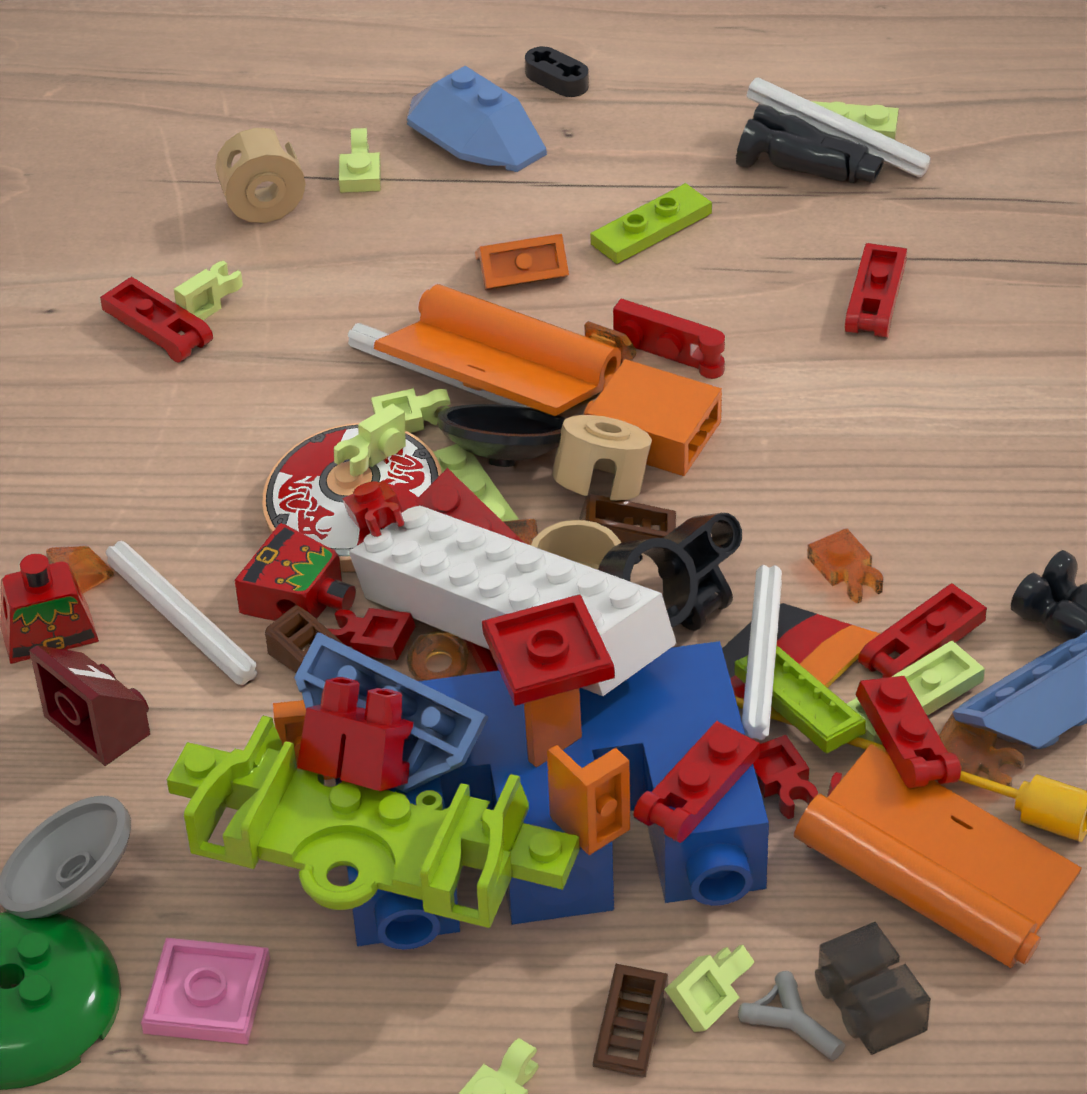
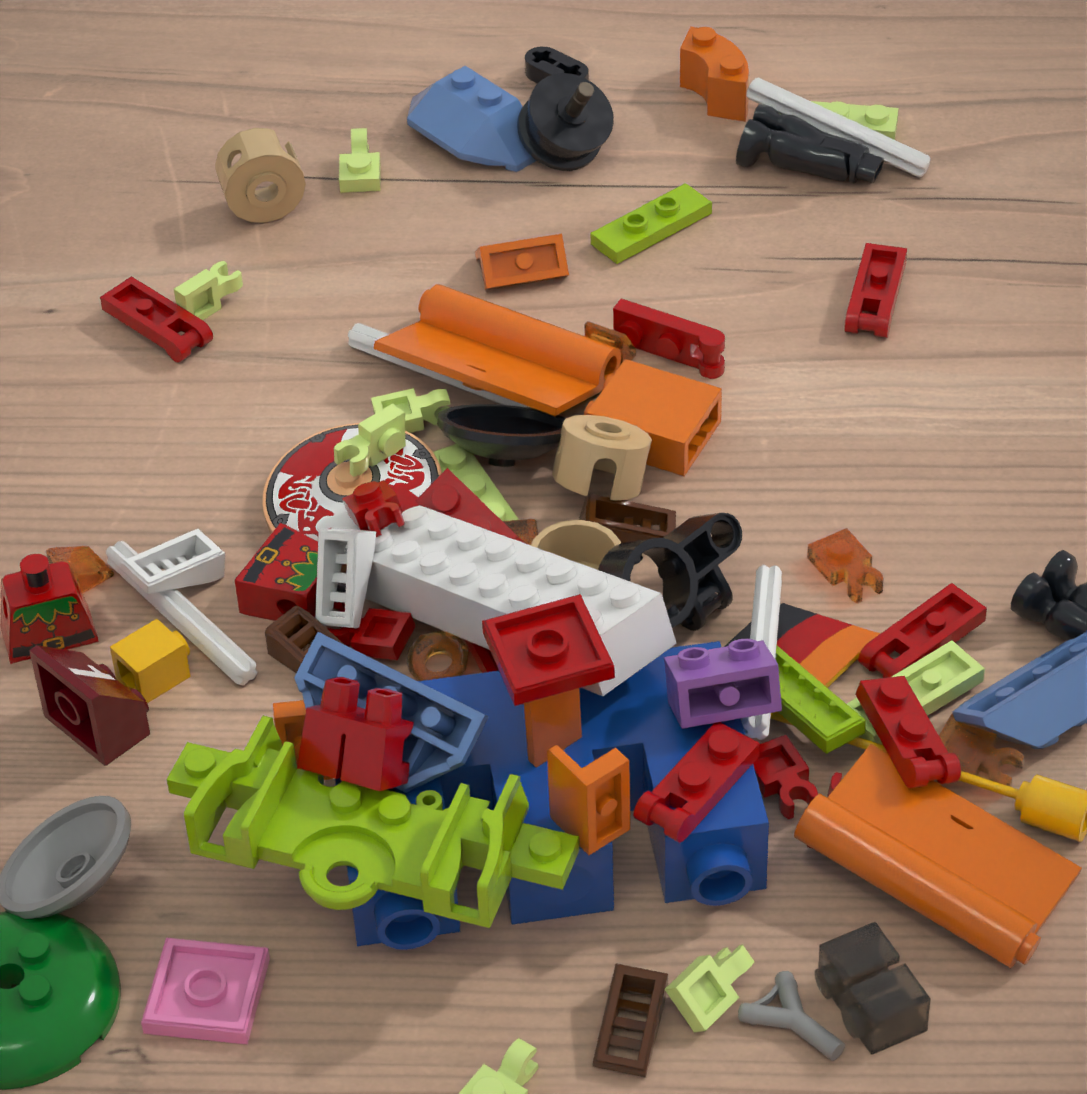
none -> yellow brick [110,618,191,703]
none -> white slope [121,529,225,594]
none -> white slope [315,529,376,628]
none -> black wheel [517,73,614,171]
none -> medium lavender brick [664,639,782,728]
none -> orange brick [680,26,749,122]

